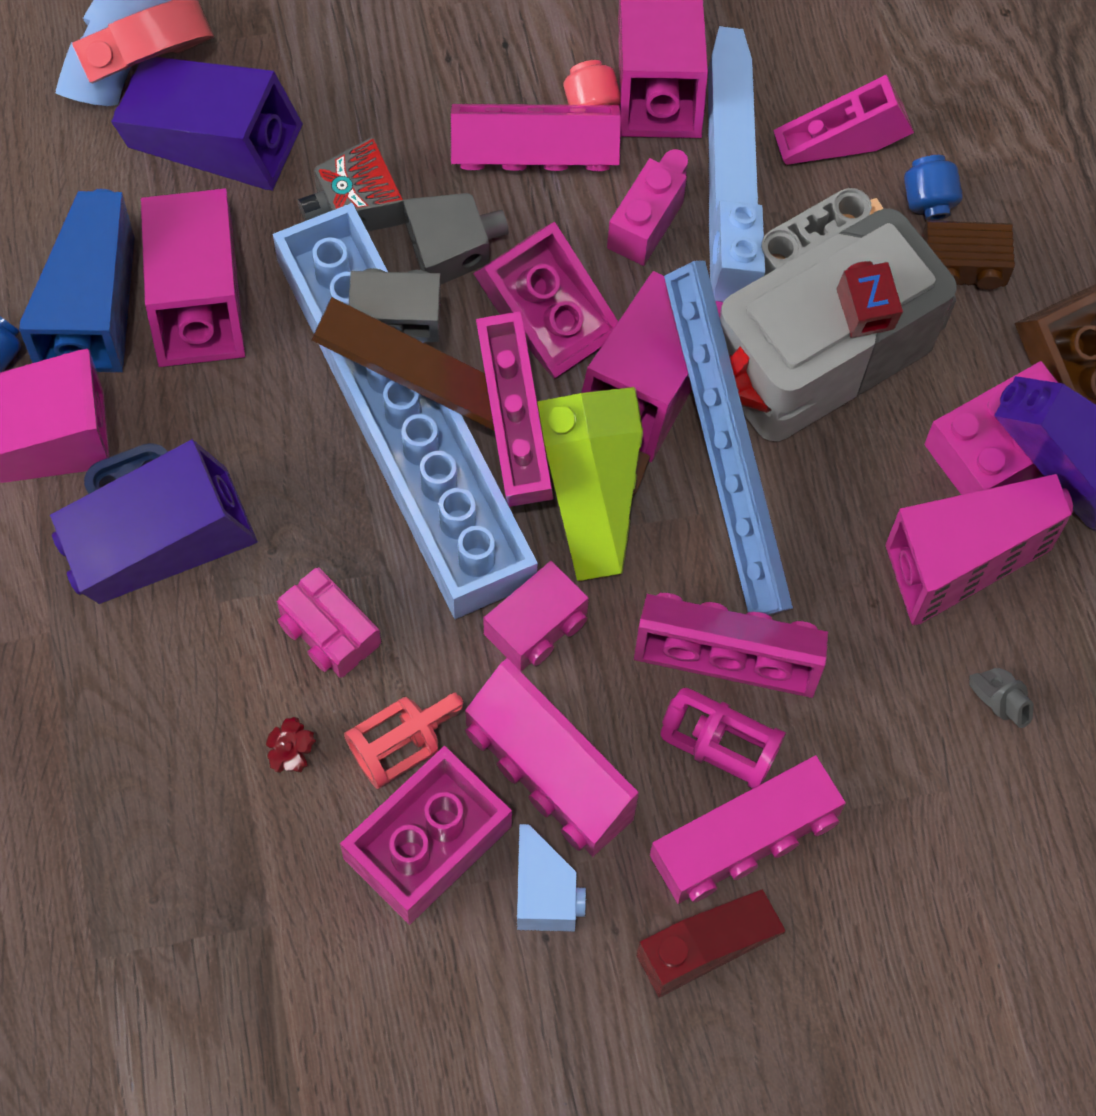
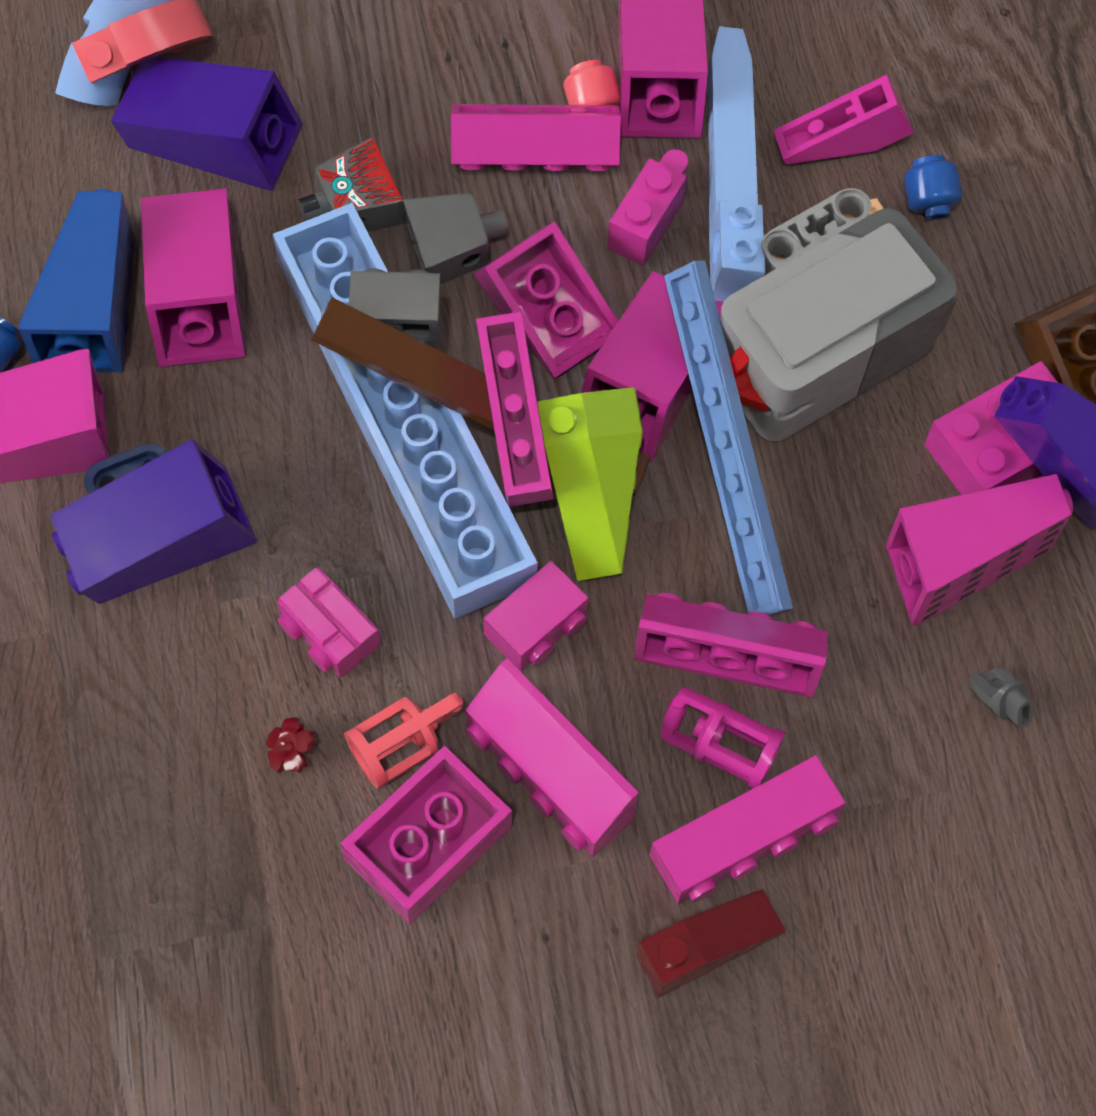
light blue slope [517,824,586,931] -> none
dark red brick [836,261,903,338] -> none
reddish brown brick [921,220,1015,290] -> none

